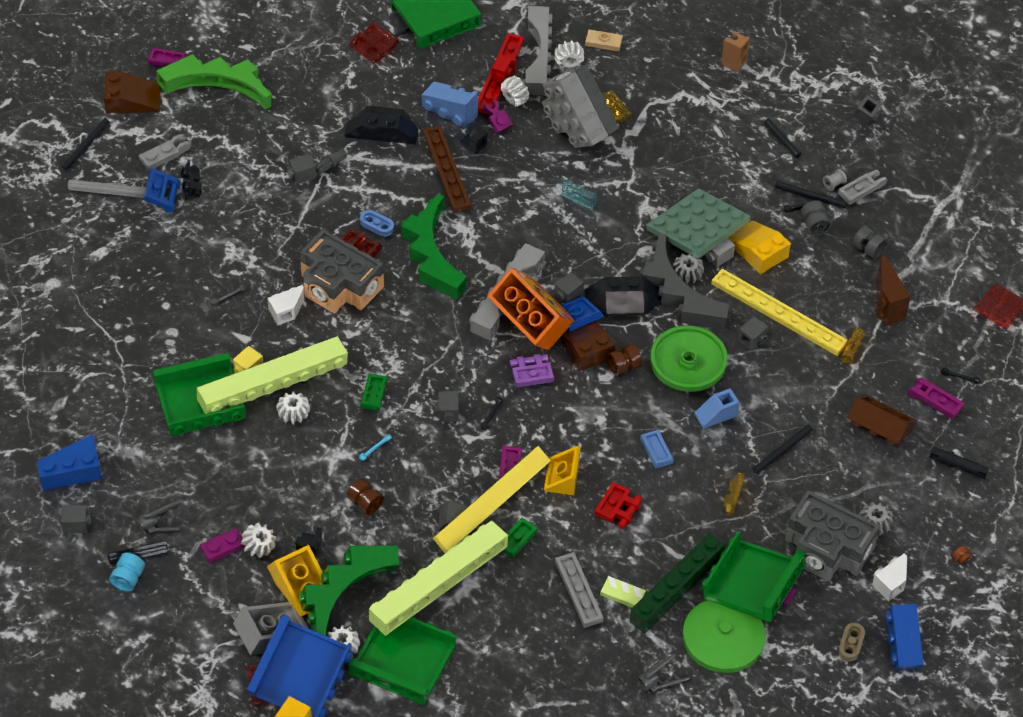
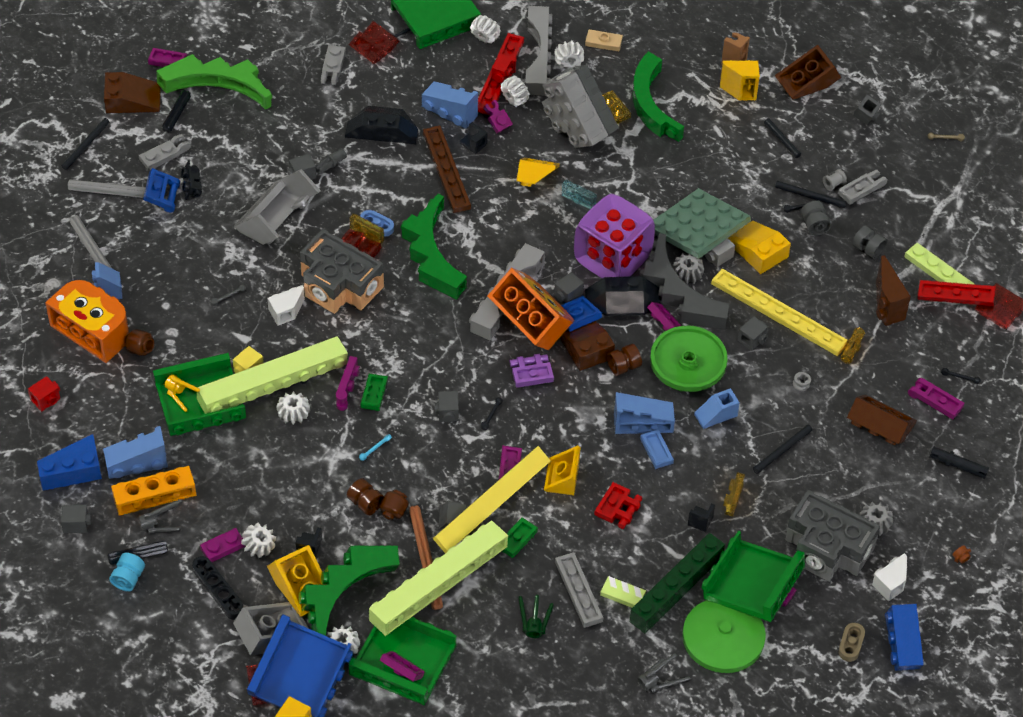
none -> red brick [28,376,60,412]
none -> orange brick [45,280,129,363]
none -> light grey axle [70,215,112,268]
none -> medium blue slope [92,262,122,299]
none -> medium blue wedge [103,426,168,479]
none -> light orange brick [111,466,197,516]
none -> reddish brown head [125,329,155,356]
none -> black axle [162,90,191,133]
none -> yellow plant [165,375,200,412]
none -> black beam [192,556,244,620]
none -> light grey windscreen [234,169,321,245]
none -> light grey hinge [321,45,346,85]
none -> magenta plate [336,356,360,411]
none -> clear yellow plate [349,213,384,245]
none -> reddish brown head [379,489,409,521]
none -> magenta plate [380,651,425,682]
none -> nougat axle [409,505,443,610]
none -> white gear [470,15,501,44]
none -> yellow slope [517,158,560,187]
none -> dark green plant [519,594,554,638]
none -> medium lavender piece [574,194,655,278]
none -> medium blue wedge [614,392,675,434]
none -> green arch [633,51,684,142]
none -> magenta plate [647,302,681,331]
none -> black panel [688,503,715,532]
none -> yellow slope [720,60,760,100]
none -> reddish brown slope [775,45,842,100]
none -> light grey bush [793,372,811,391]
none -> yellowish green plate [904,243,974,284]
none -> red plate [918,280,996,306]
none -> dark tan hinge [928,133,965,141]

